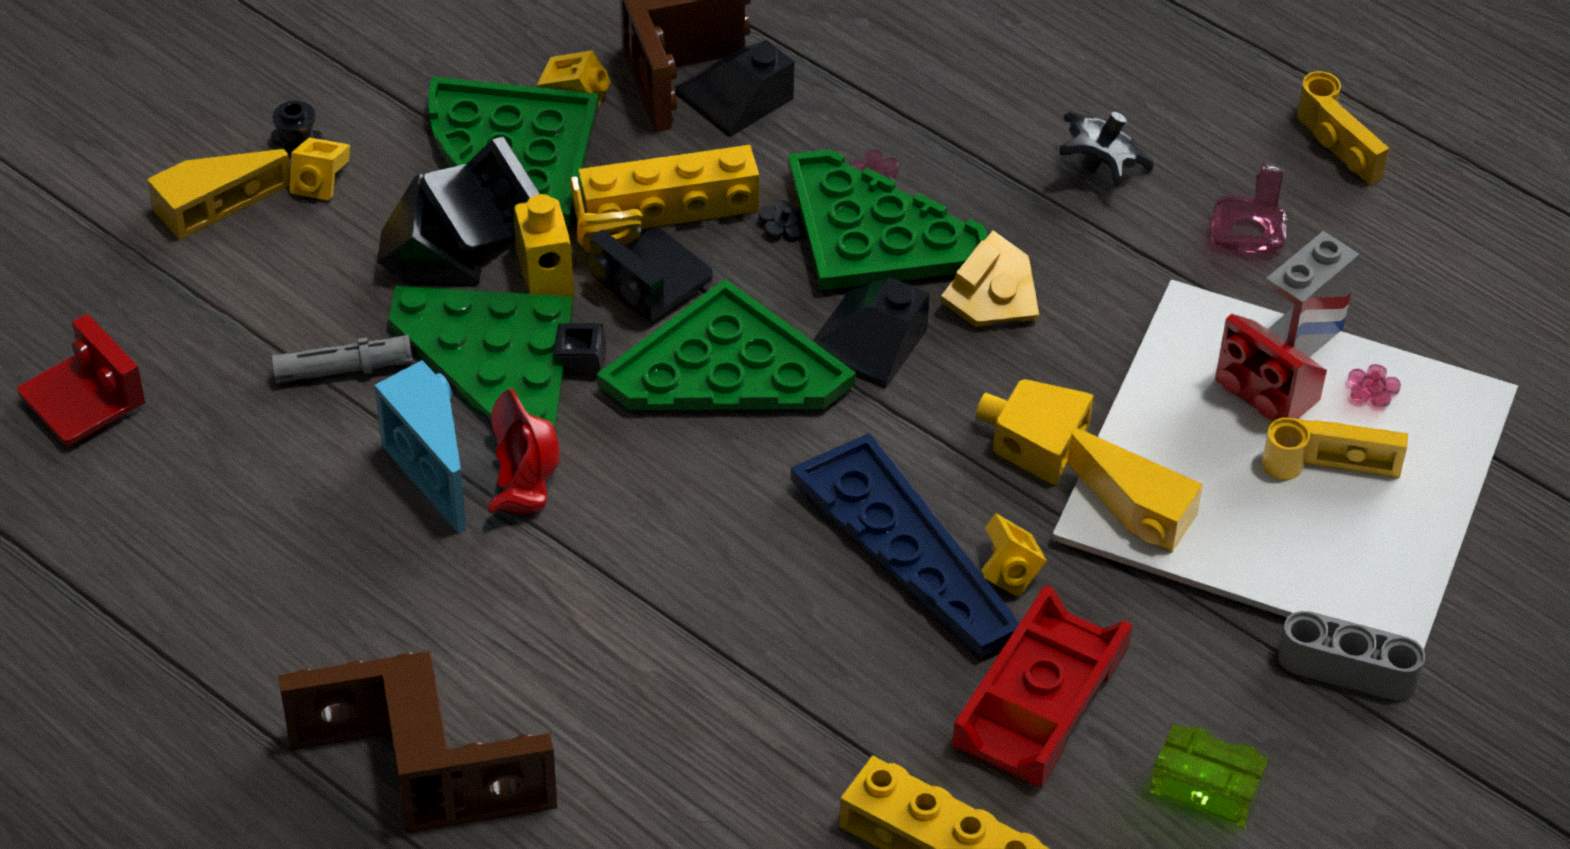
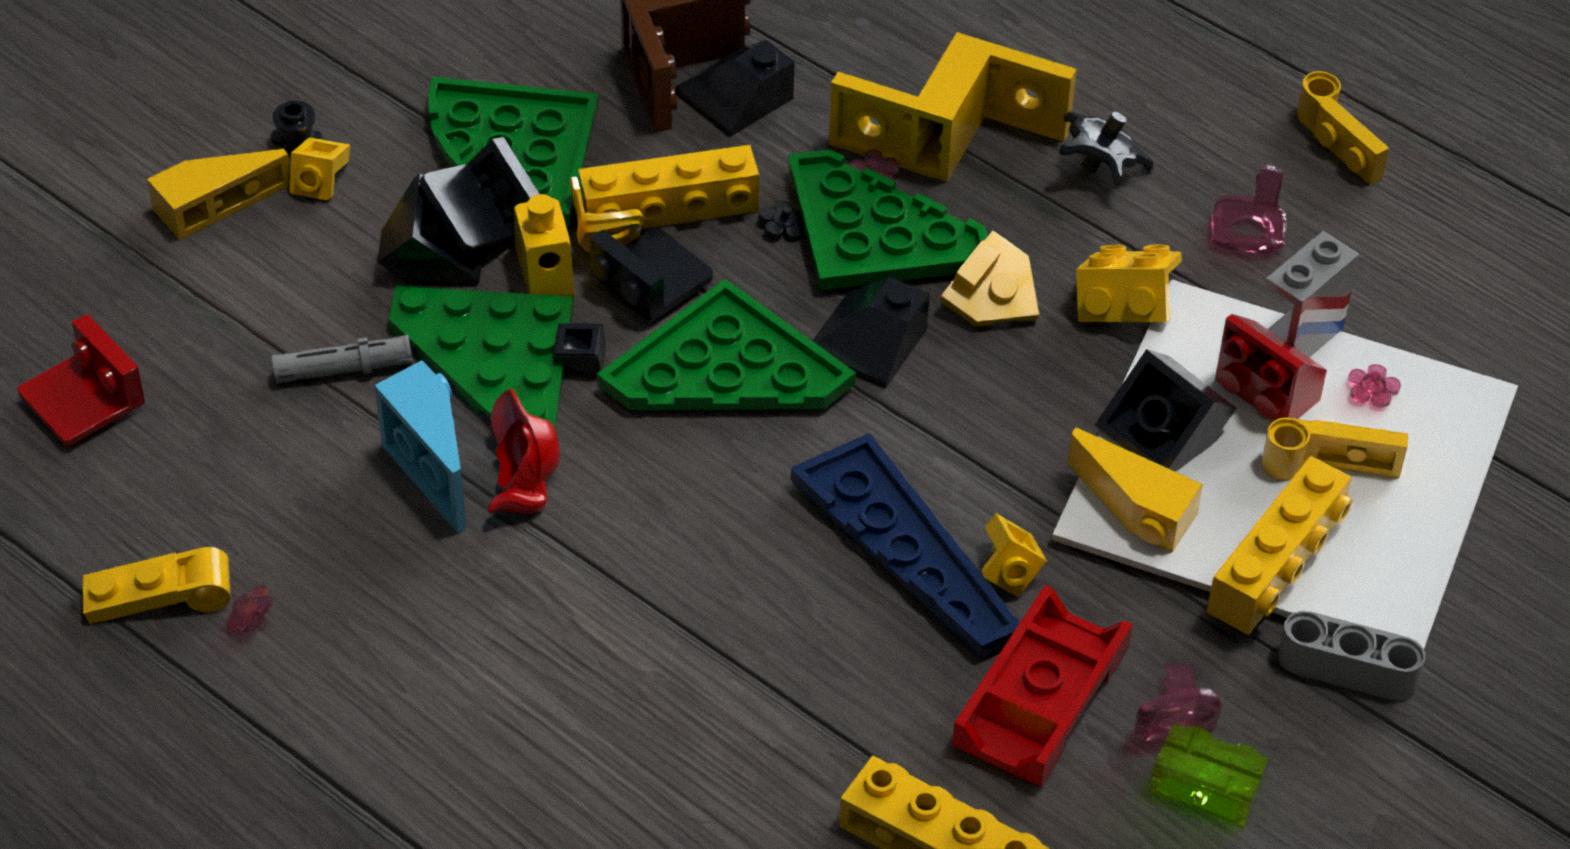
reddish brown bracket [278,651,558,833] -> none
yellow bracket [537,50,610,107] -> none
yellow torso [976,379,1094,485] -> none
none -> yellow plate [83,547,230,624]
none -> clear pink plant [226,584,273,633]
none -> yellow bracket [829,32,1077,182]
none -> yellow bracket [1076,244,1182,322]
none -> black slope [1095,349,1237,472]
none -> clear pink piece [1134,663,1222,742]
none -> yellow brick [1207,455,1353,635]

